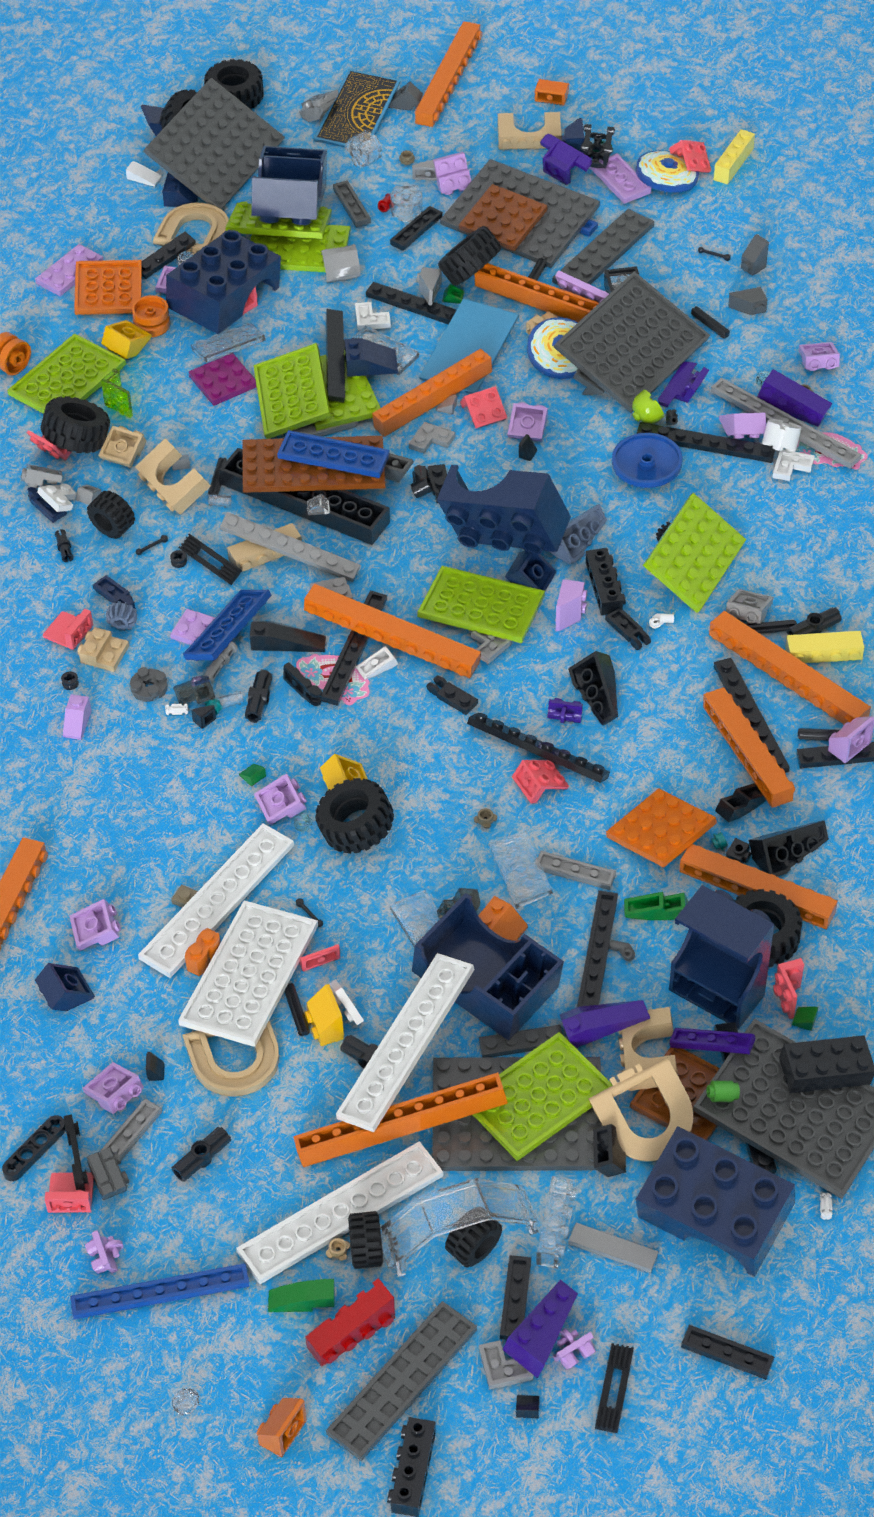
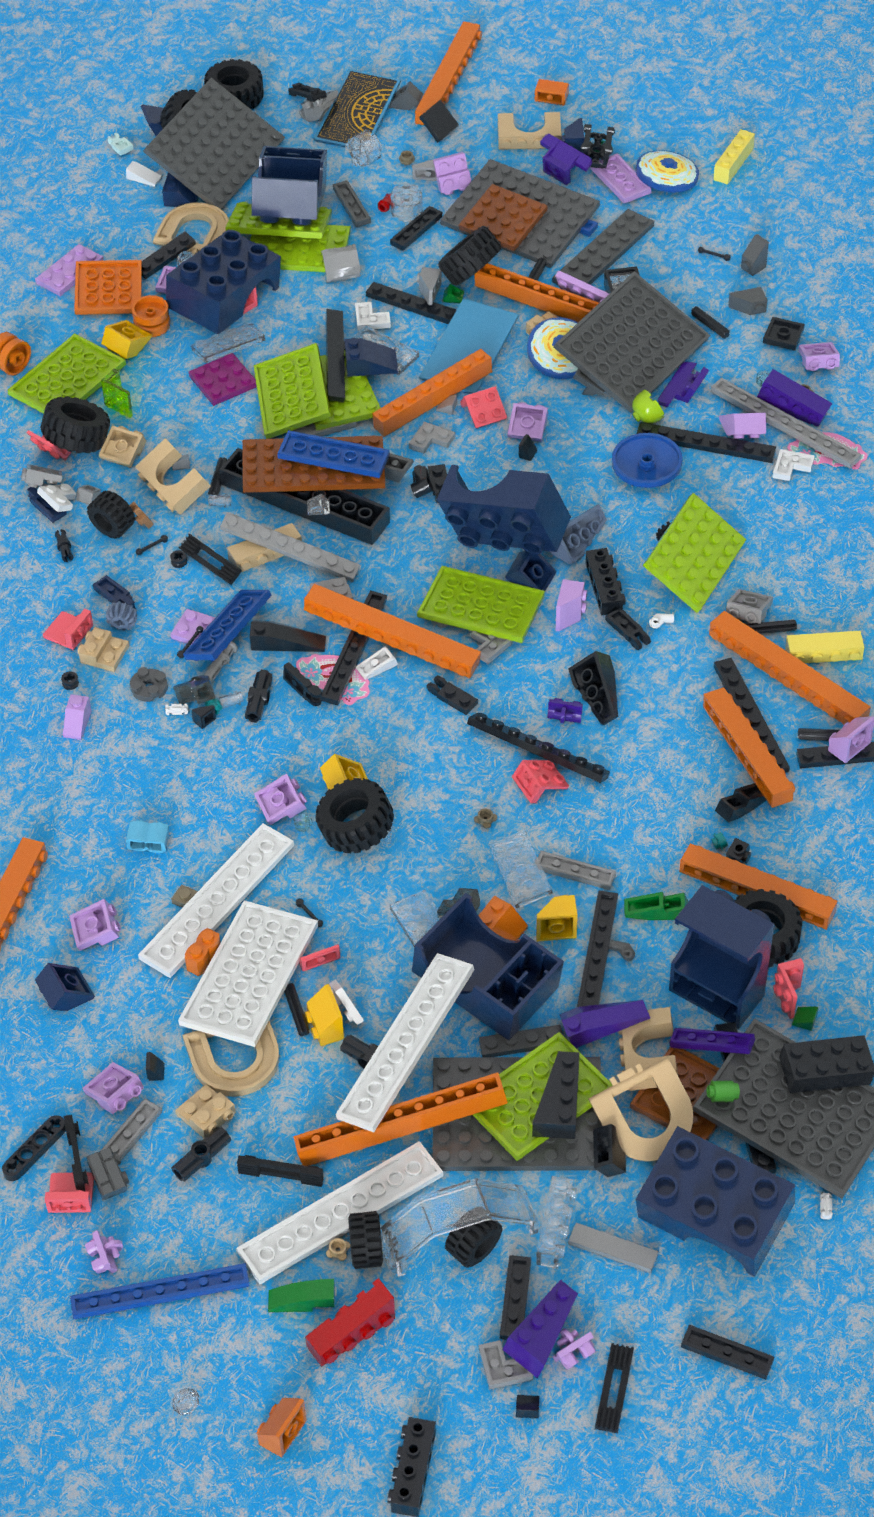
green slope [239,764,266,786] -> none
dark grey plate [326,1301,477,1461] -> none
orange plate [606,788,717,868] -> none
black arm [666,409,678,425] -> none
coral bracket [669,140,711,173] -> none
black wedge [749,820,828,876] -> none
white brick [762,419,801,452] -> none
black piece [787,607,842,635] -> none
none -> light aqua plate [108,133,134,156]
none -> medium azure brick [126,820,169,853]
none -> medium nougat plate [129,502,154,529]
none -> tan plate [175,1084,236,1139]
none -> black hinge [177,626,203,658]
none -> black container [237,1155,324,1187]
none -> black container [288,83,327,102]
none -> black tile [419,99,459,143]
none -> black wedge [532,1051,580,1139]
none -> yellow slope [536,895,577,942]
none -> black plate [763,317,805,350]

